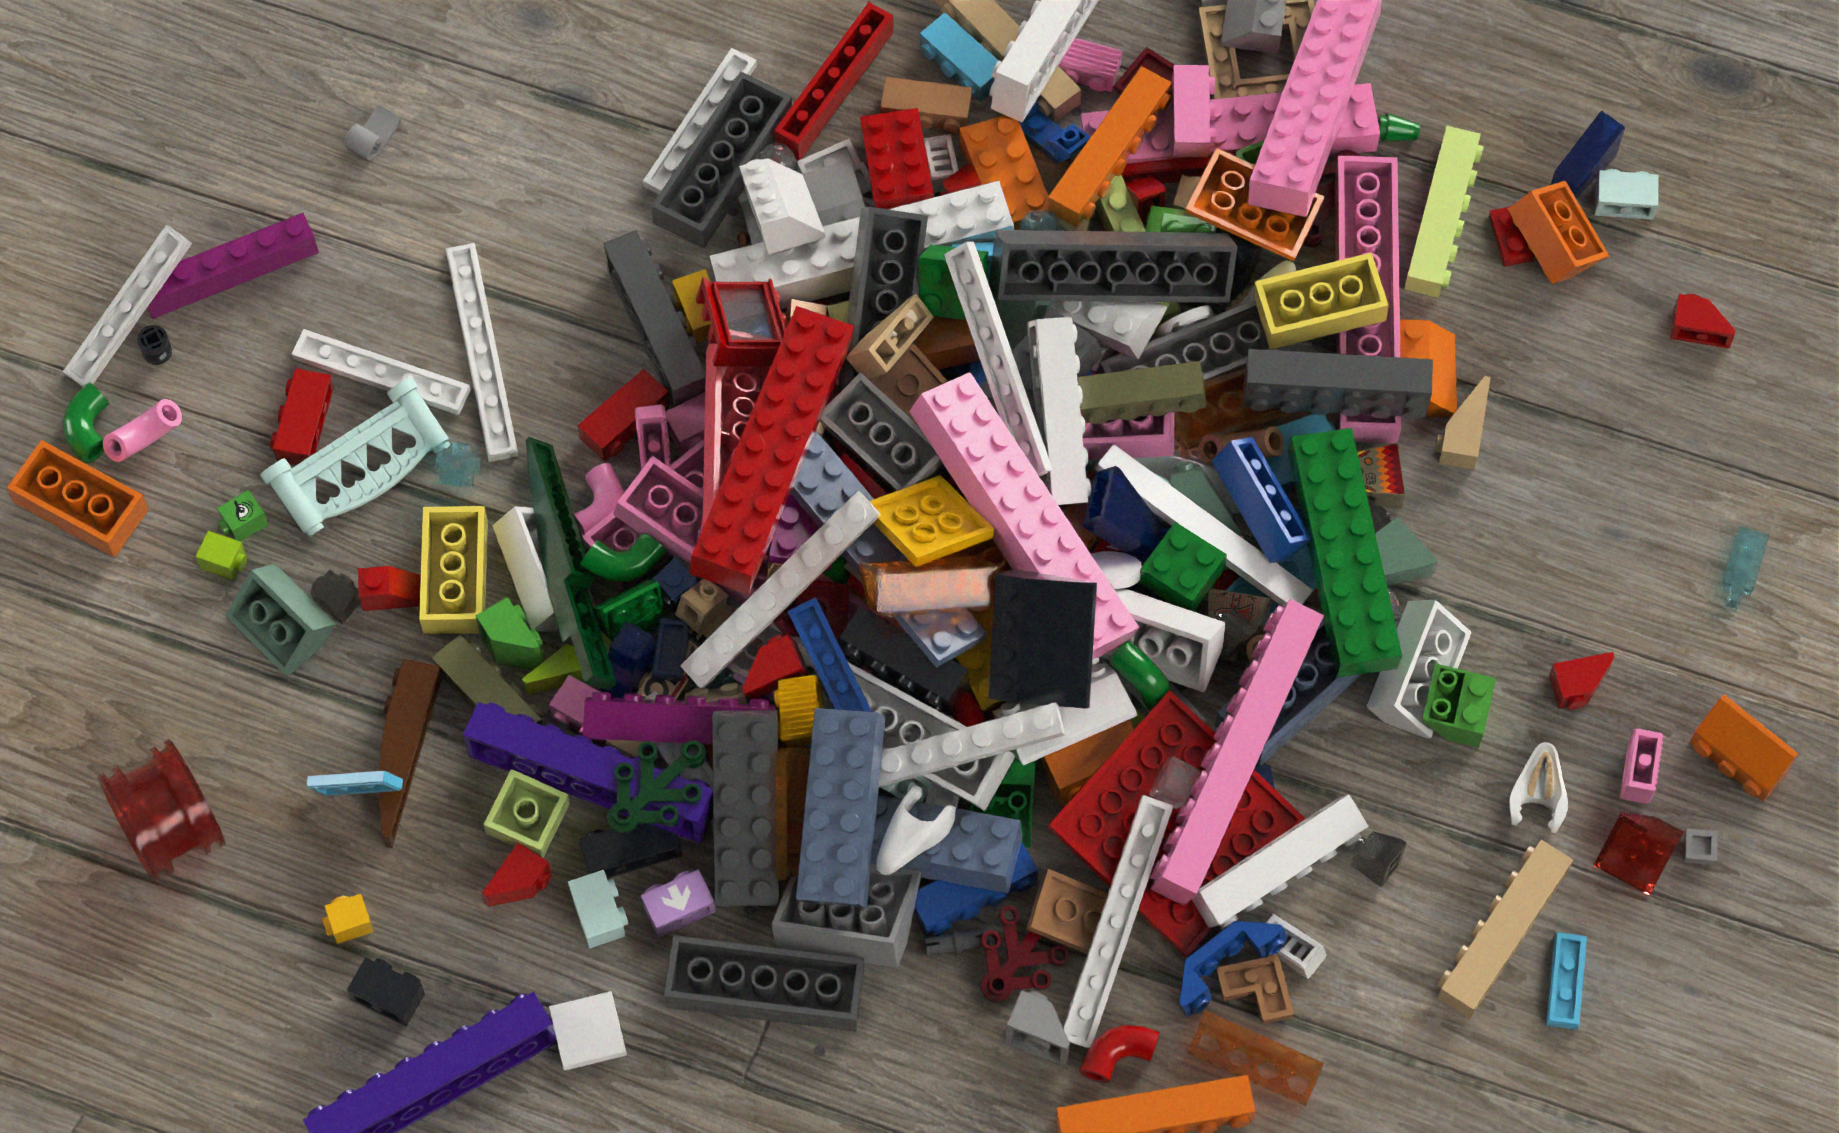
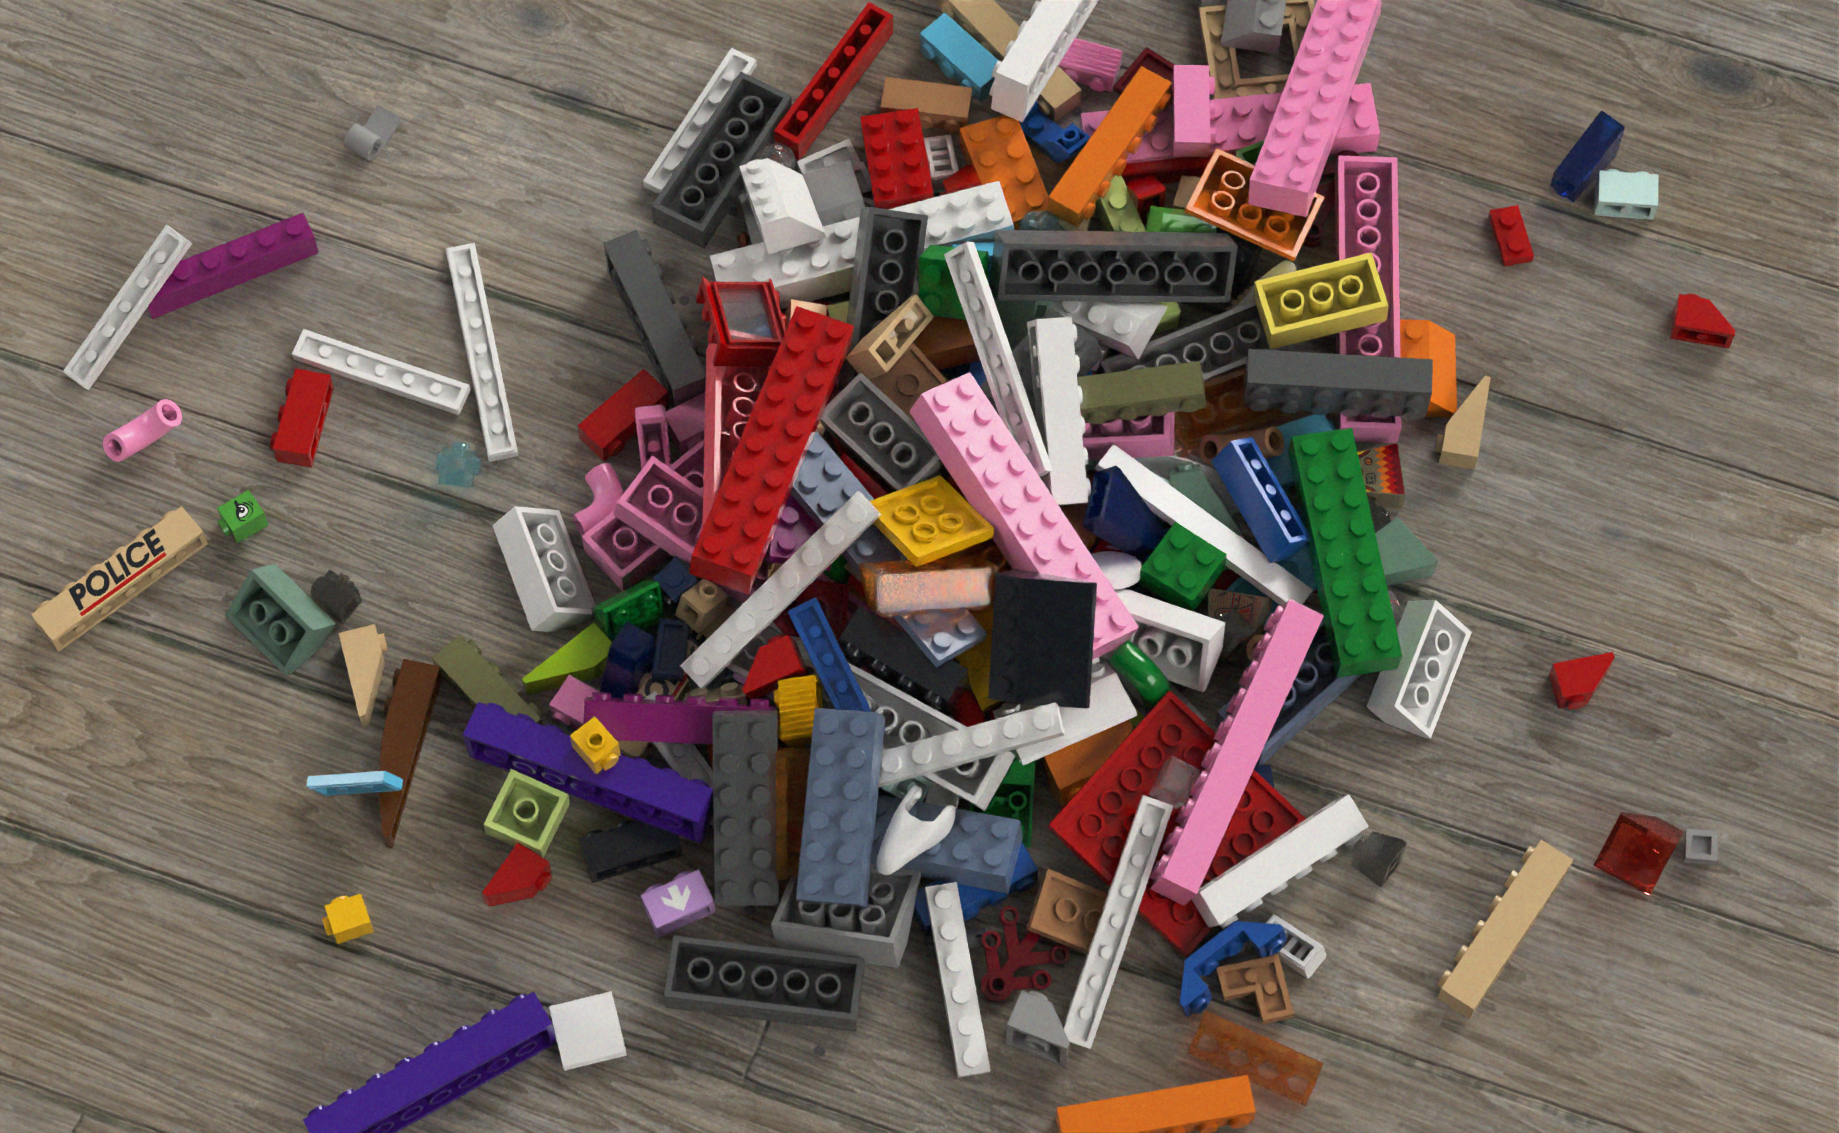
orange brick [7,440,149,558] -> none
green cylinder [63,382,110,464] -> none
clear red wheel [97,739,226,883] -> none
black wheel [137,325,172,365] -> none
lime brick [195,531,247,581] -> none
light aqua piece [260,376,451,538] -> none
black brick [347,957,425,1027] -> none
red slope [358,566,421,611] -> none
light yellow brick [419,506,488,634] -> none
bright green slope [475,597,545,671] -> none
dark green slope [526,437,616,690] -> none
light aqua brick [568,870,629,949] -> none
green cylinder [580,533,667,582] -> none
dark green plant [607,740,706,833] -> none
yellow brick [672,269,711,343] -> none
red cylinder [1079,1024,1160,1083] -> none
white tile [1155,305,1214,338] -> none
green cone [1377,113,1420,142] -> none
yellowish green brick [1404,126,1484,298] -> none
bright green slope [1422,663,1496,748] -> none
orange slope [1508,181,1609,285] -> none
white animal [1509,742,1568,834] -> none
medium azure tile [1545,932,1587,1030] -> none
bright pink brick [1620,728,1664,804] -> none
orange slope [1690,694,1798,802] -> none
clear light blue hinge [1722,526,1769,610] -> none
none -> tan brick [31,506,208,652]
none -> tan slope [339,624,388,728]
none -> yellow brick [570,716,621,774]
none -> white plate [924,882,991,1078]

